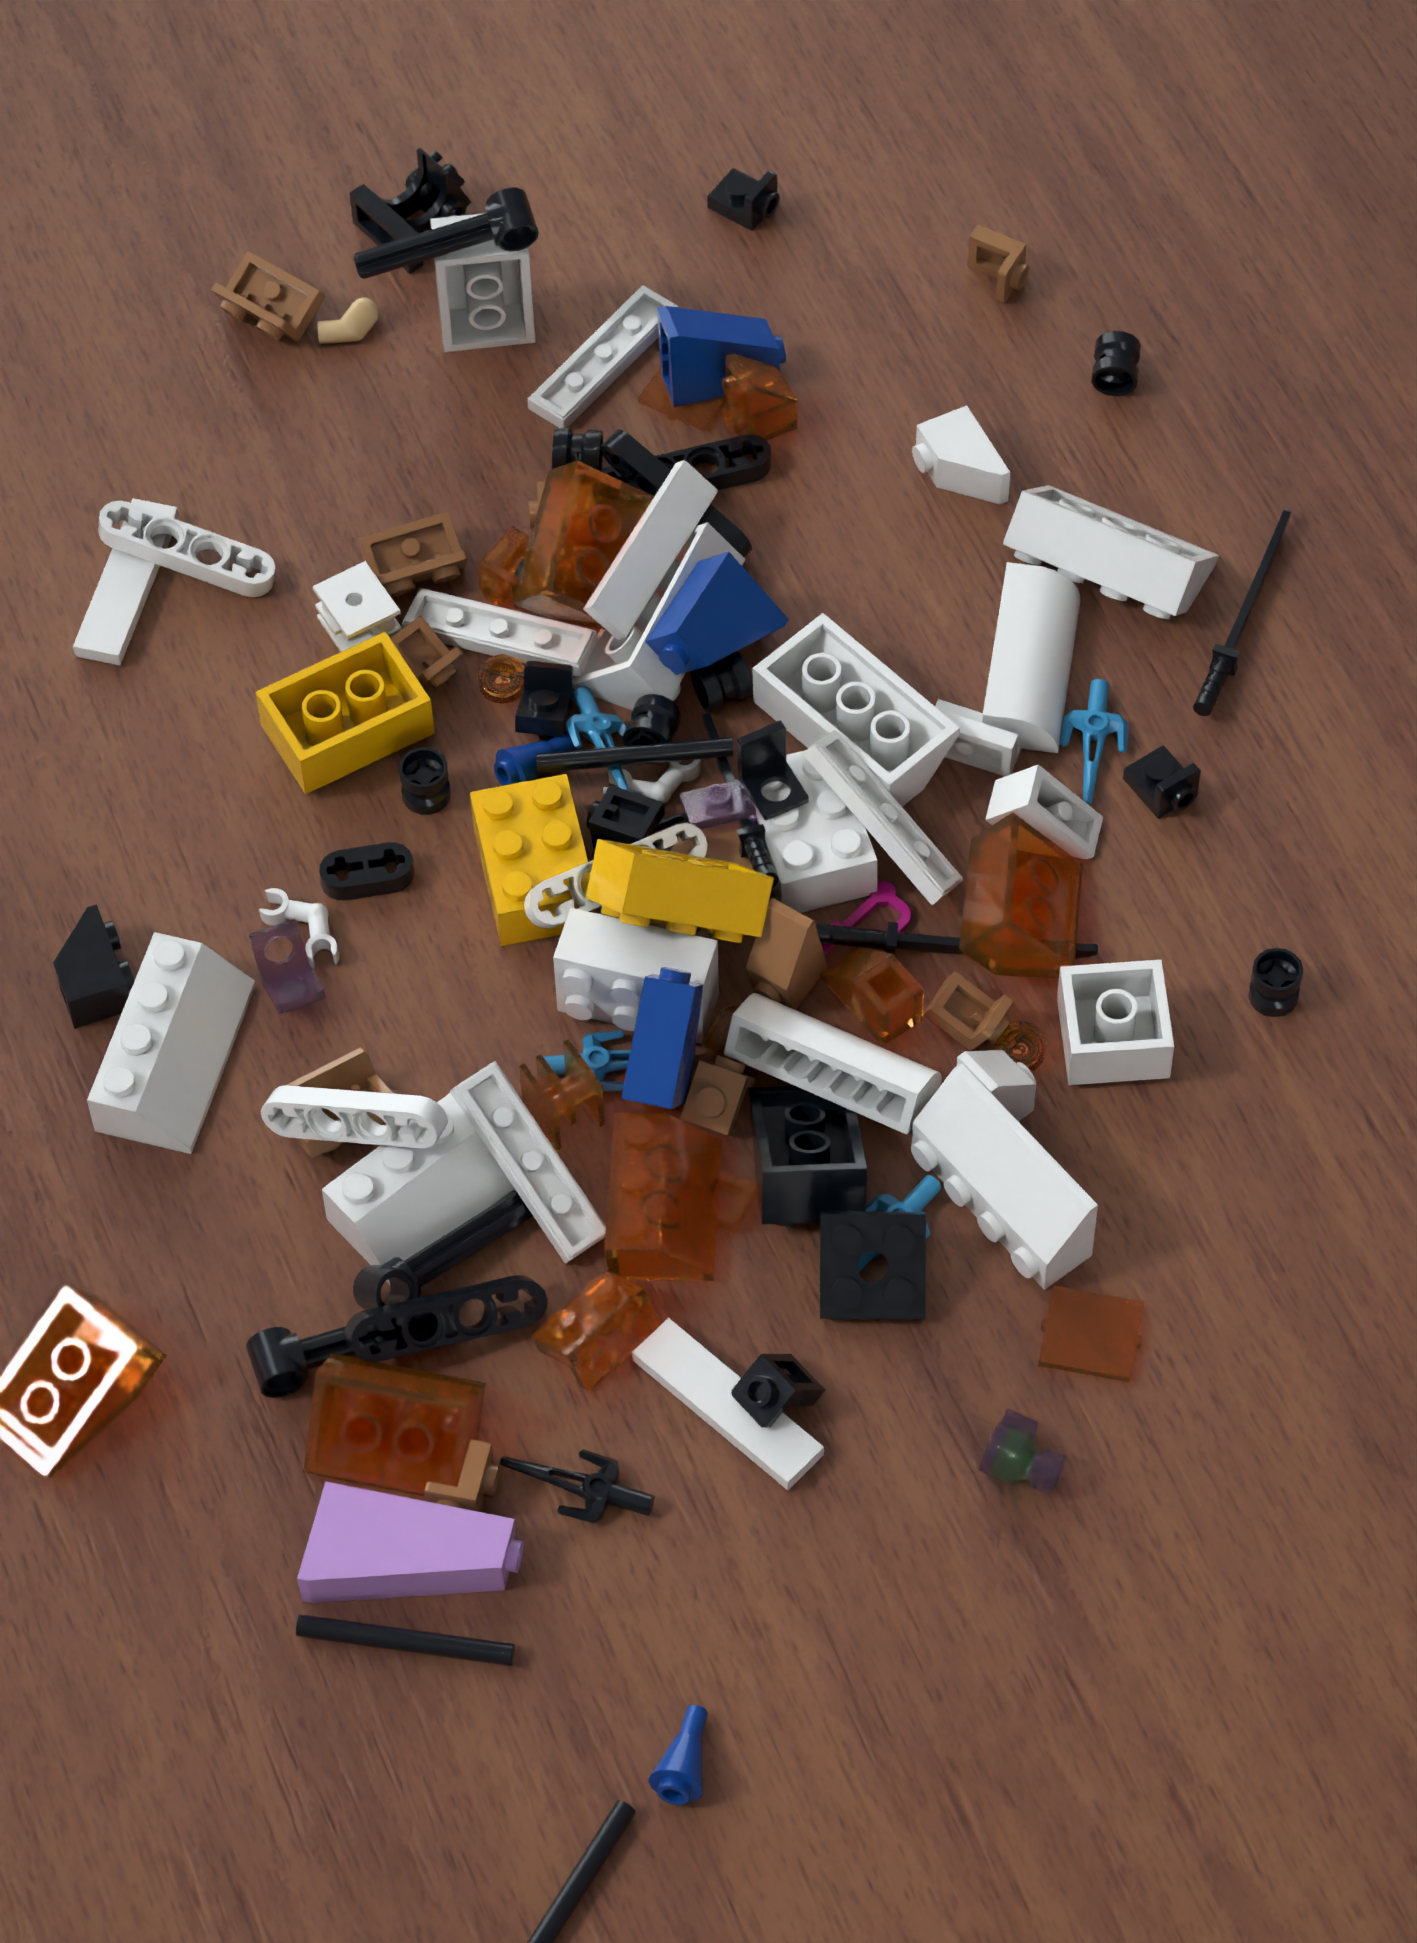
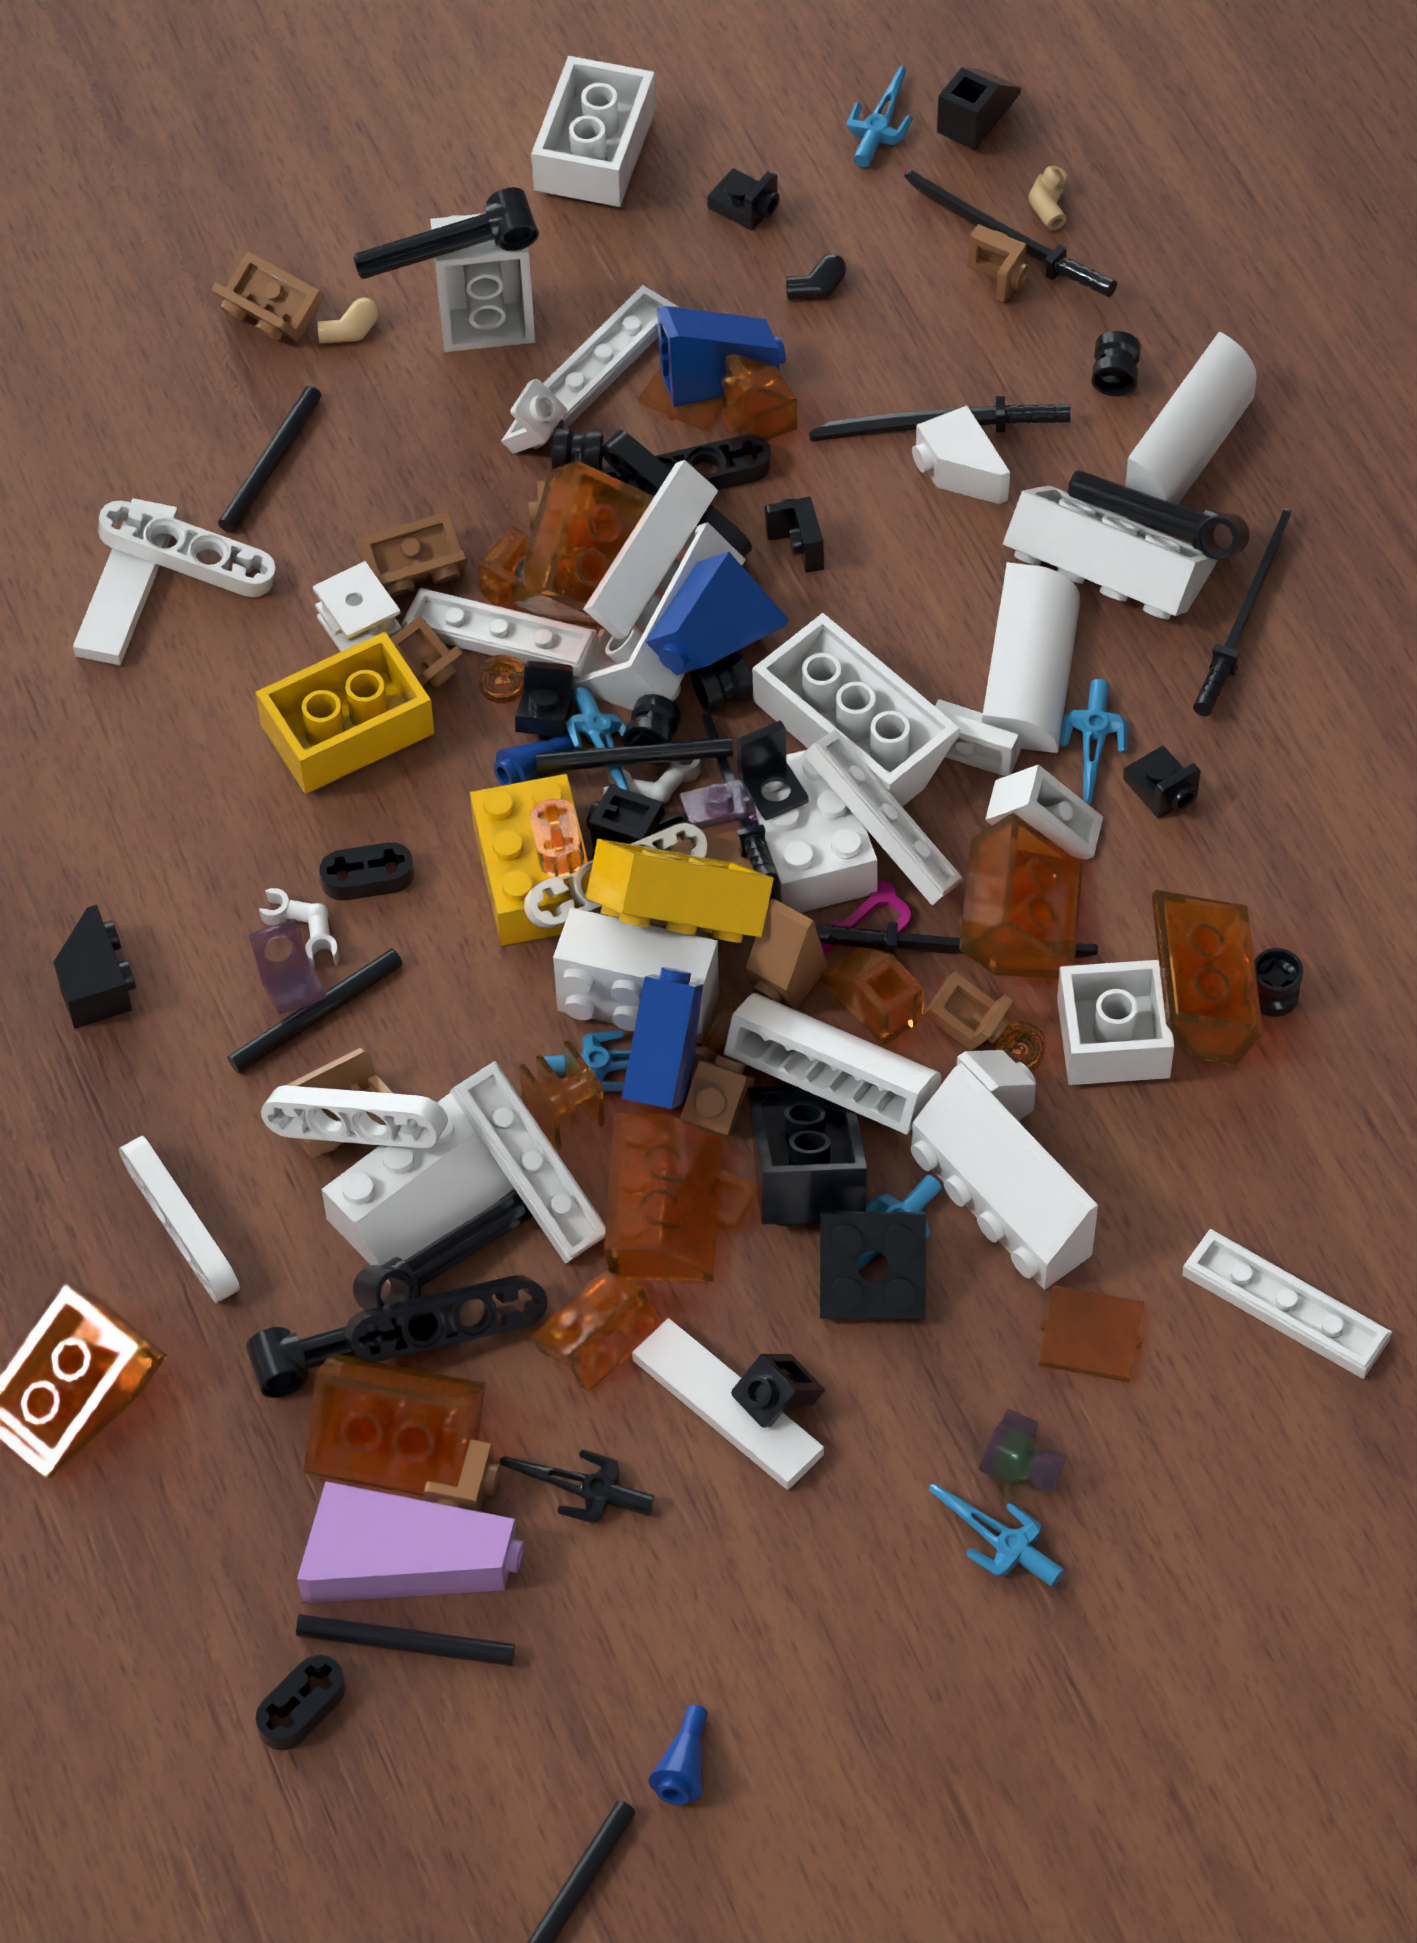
white slope [87,932,256,1154] -> none
black tile [349,148,471,274] -> none
black wheel [399,747,451,815] -> none
none -> white beam [119,1136,240,1303]
none -> black bar [218,386,322,533]
none -> black bar [227,948,403,1073]
none -> black beam [255,1655,345,1750]
none -> white bracket [501,379,567,454]
none -> clear orange beam [530,799,584,877]
none -> white brick [531,56,656,207]
none -> black bracket [765,496,824,573]
none -> black arm [786,253,847,299]
none -> black sword [809,396,1071,441]
none -> dark azure piece [846,66,913,168]
none -> black sword [904,170,1117,297]
none -> dark azure piece [929,1483,1065,1587]
none -> black slope [937,67,1021,150]
none -> tan arm [1028,166,1067,231]
none -> black axle [1068,470,1250,560]
none -> white brick [1125,332,1257,505]
none -> clear orange slope [1151,890,1263,1065]
none -> white tile [1182,1229,1392,1379]

